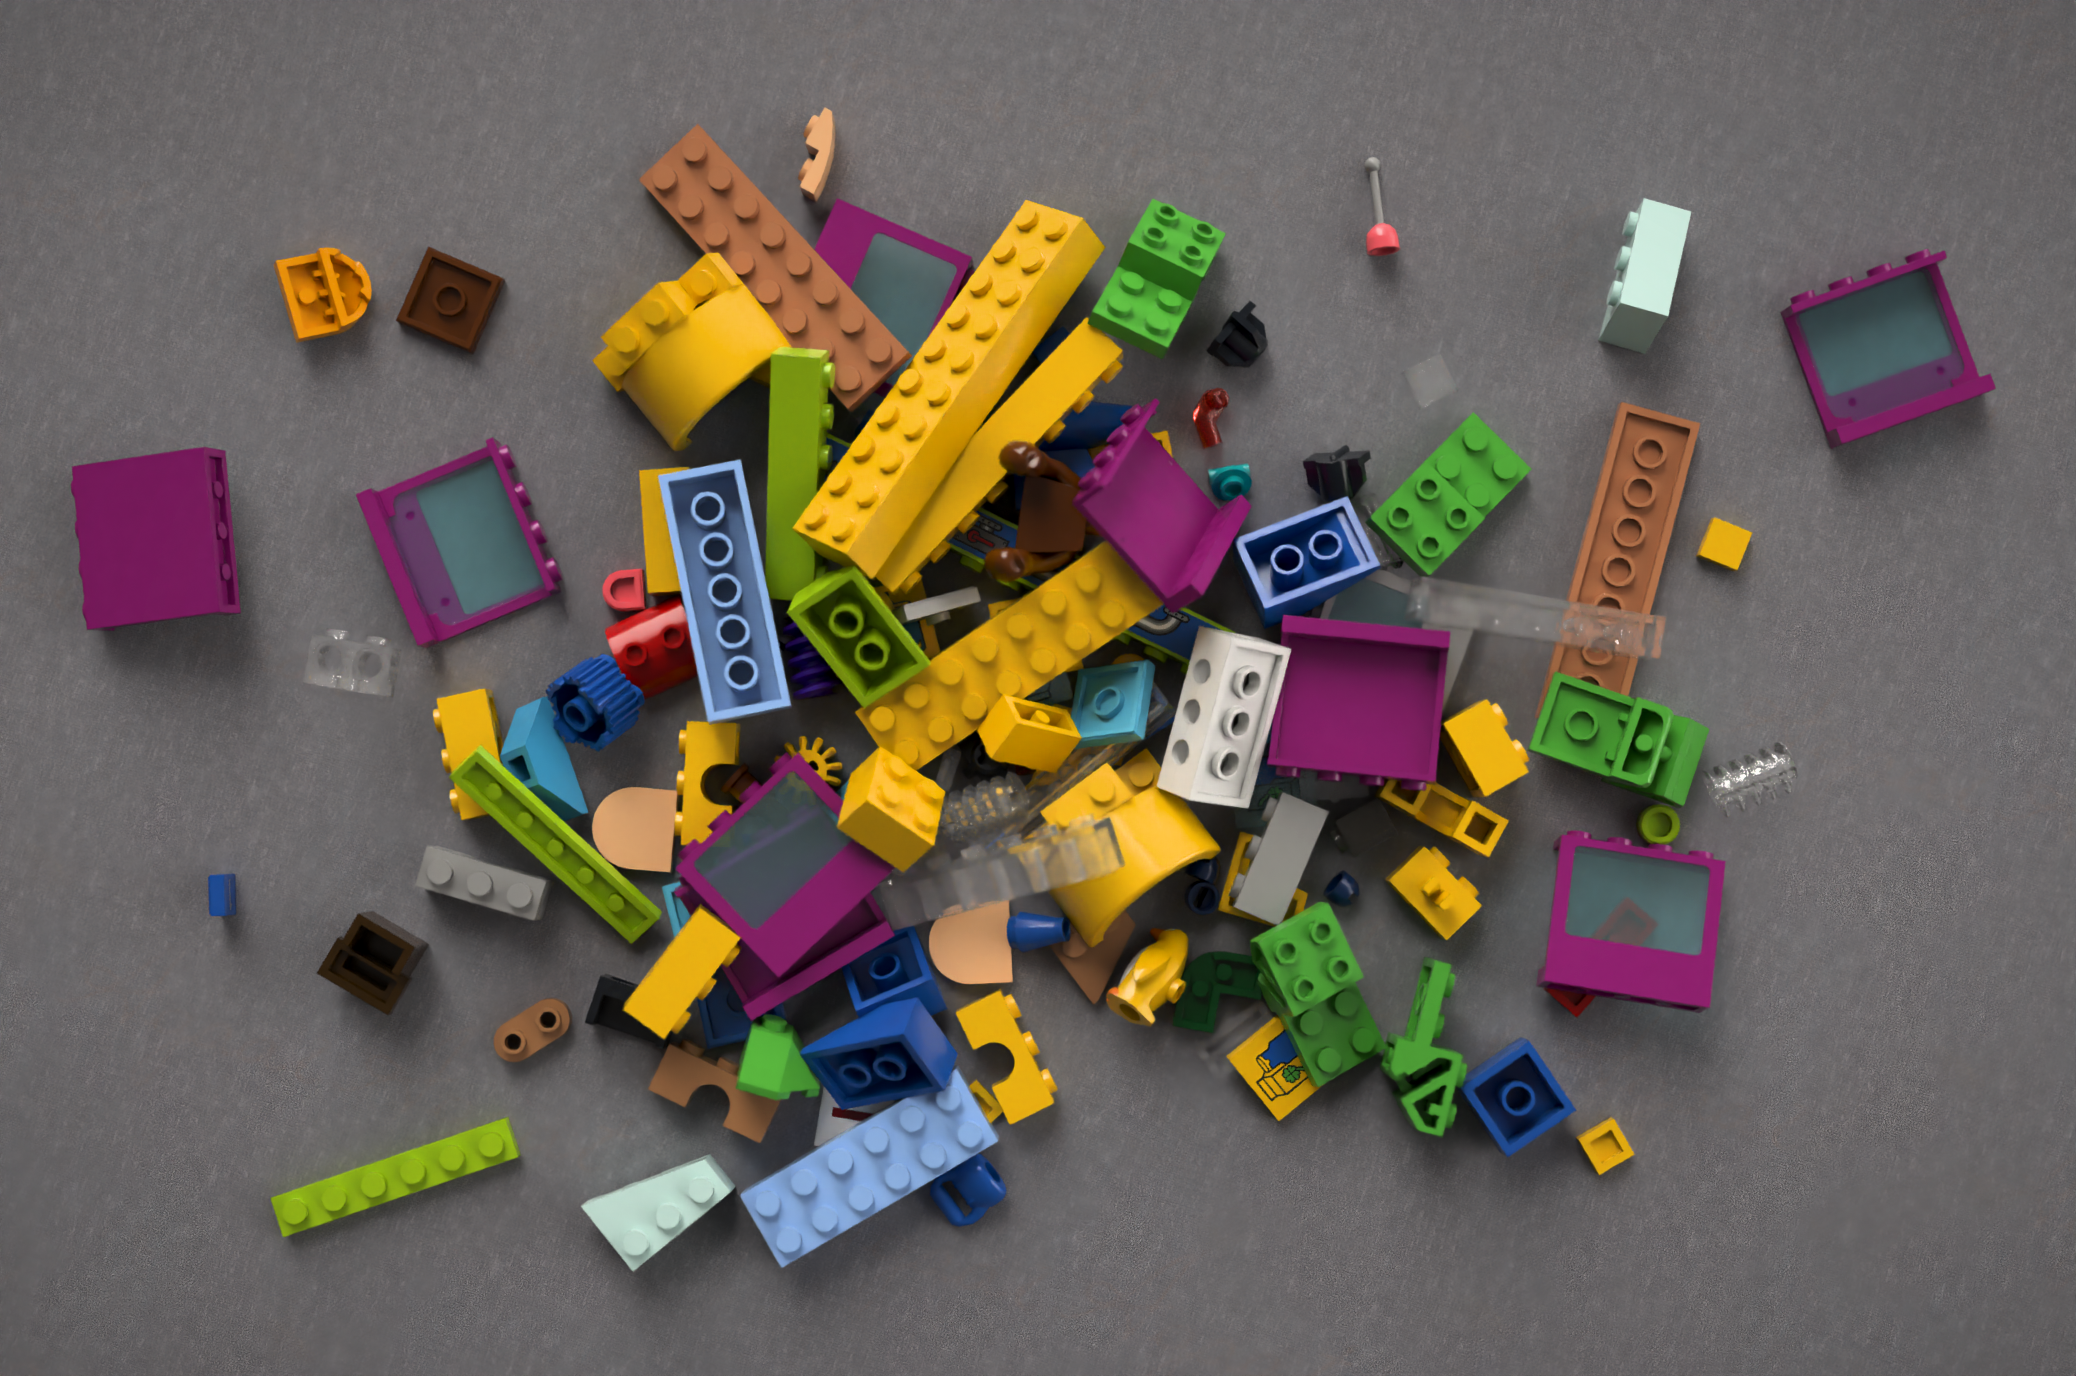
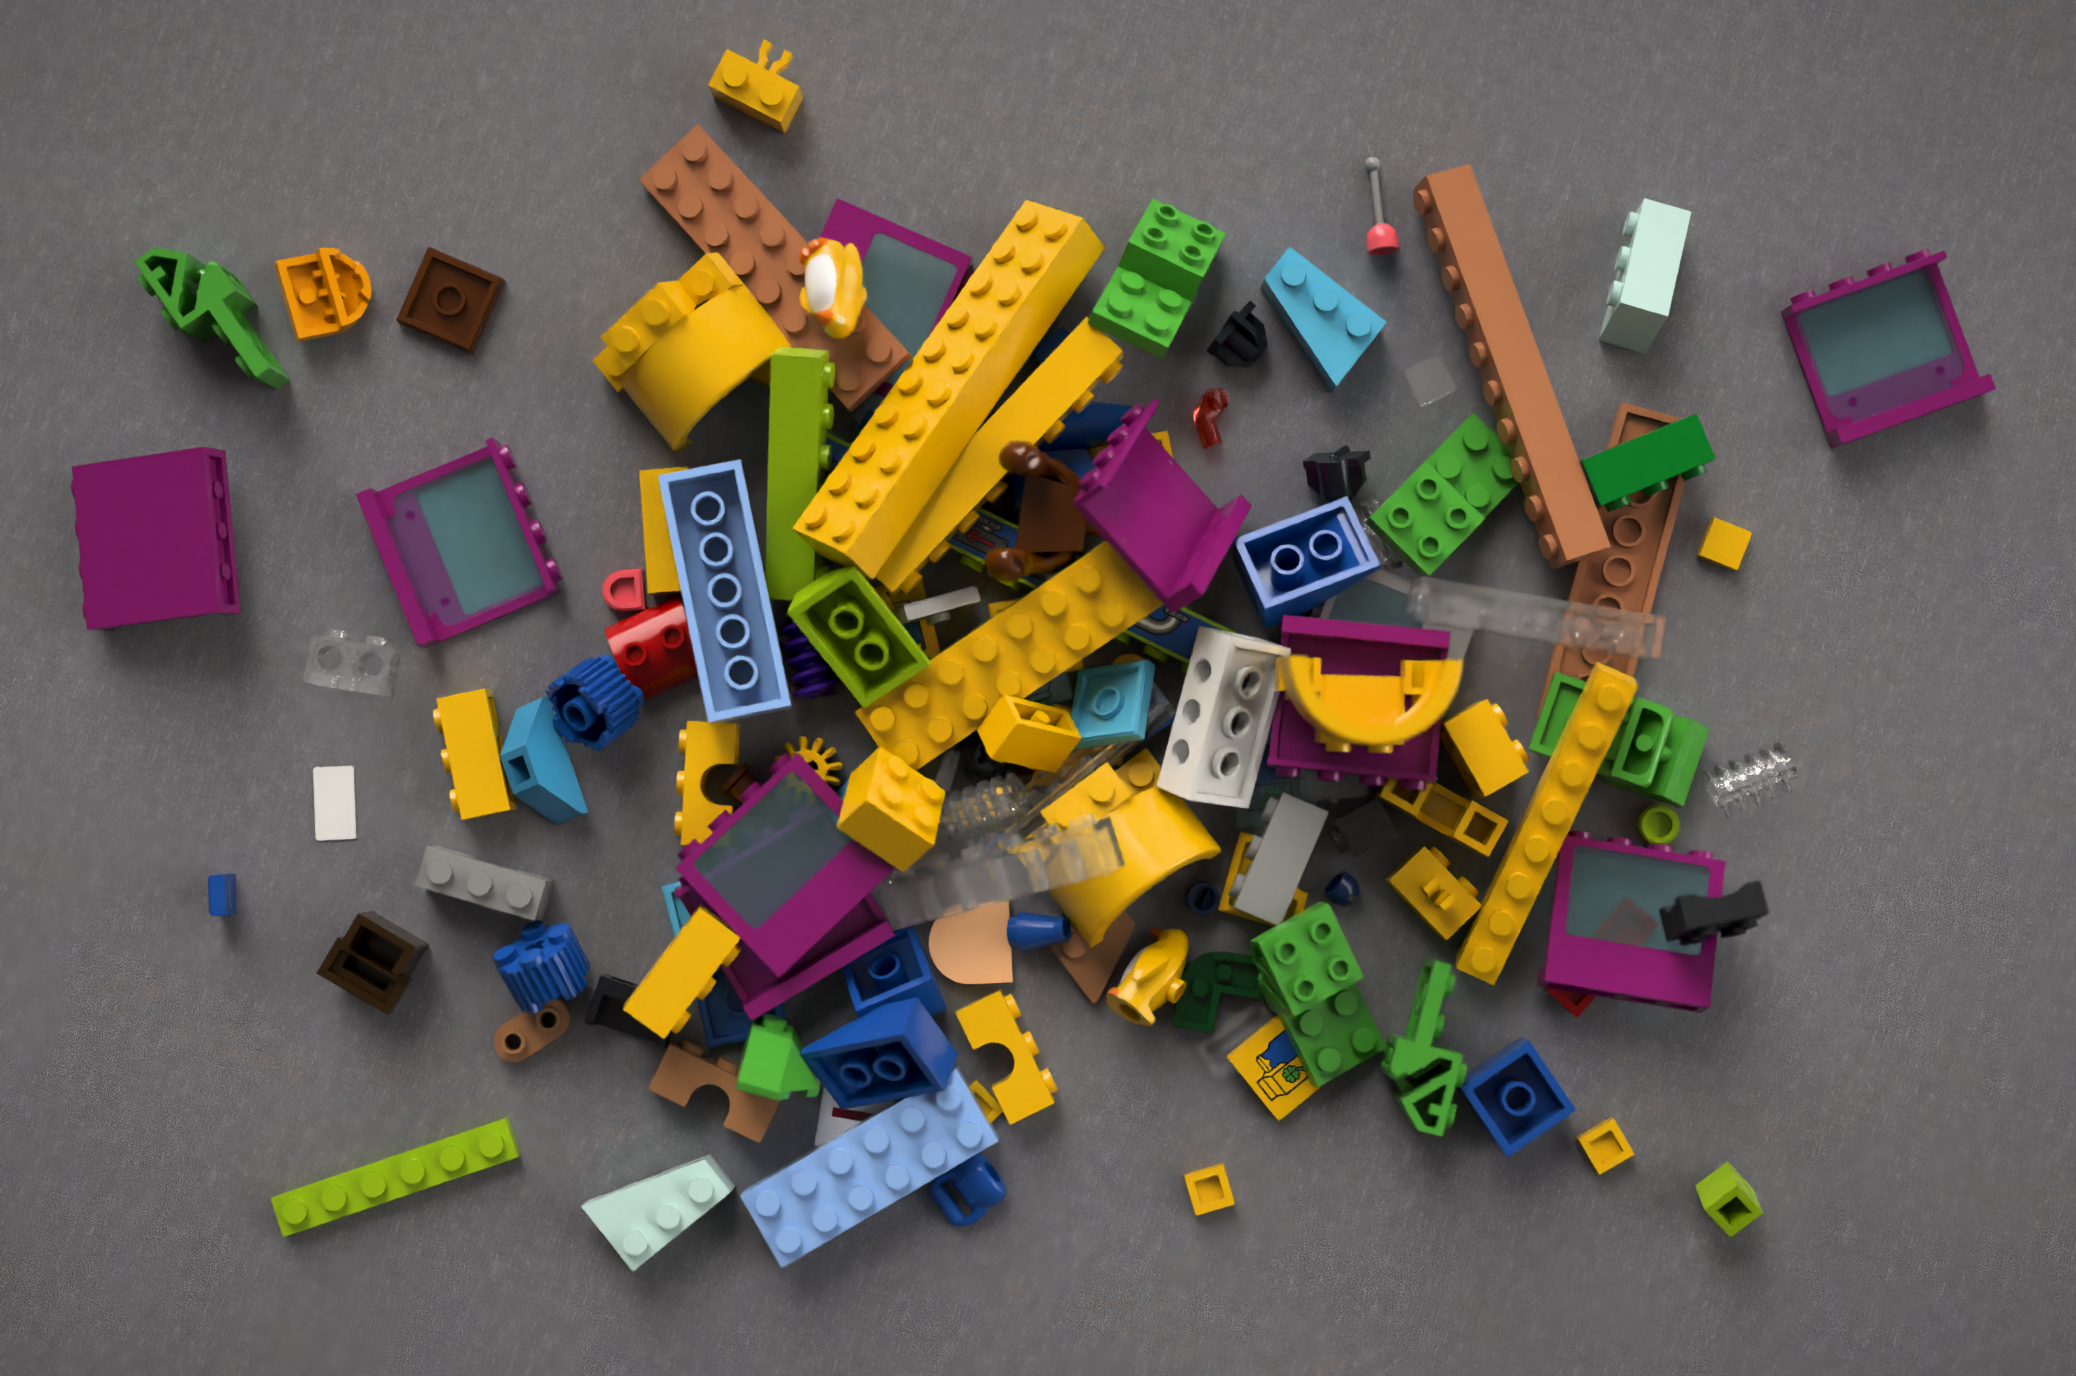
lime plate [449,745,662,944] -> none
light nougat tile [592,787,679,873] -> none
light nougat slope [798,108,835,202] -> none
dark blue hinge [1184,856,1221,886] -> none
teal plate [1208,463,1252,501] -> none
none -> bright green piece [134,247,290,389]
none -> white sticker [313,766,356,841]
none -> blue brick [493,920,590,1014]
none -> yellow brick [708,39,803,133]
none -> animal [799,237,867,339]
none -> yellow tile [1183,1163,1235,1216]
none -> medium azure wedge [1261,246,1387,394]
none -> yellow piece [1274,656,1462,753]
none -> nougat brick [1413,164,1611,570]
none -> yellow brick [1456,661,1638,985]
none -> green brick [1580,413,1716,513]
none -> black brick [1658,880,1769,946]
none -> lime brick [1695,1161,1763,1238]

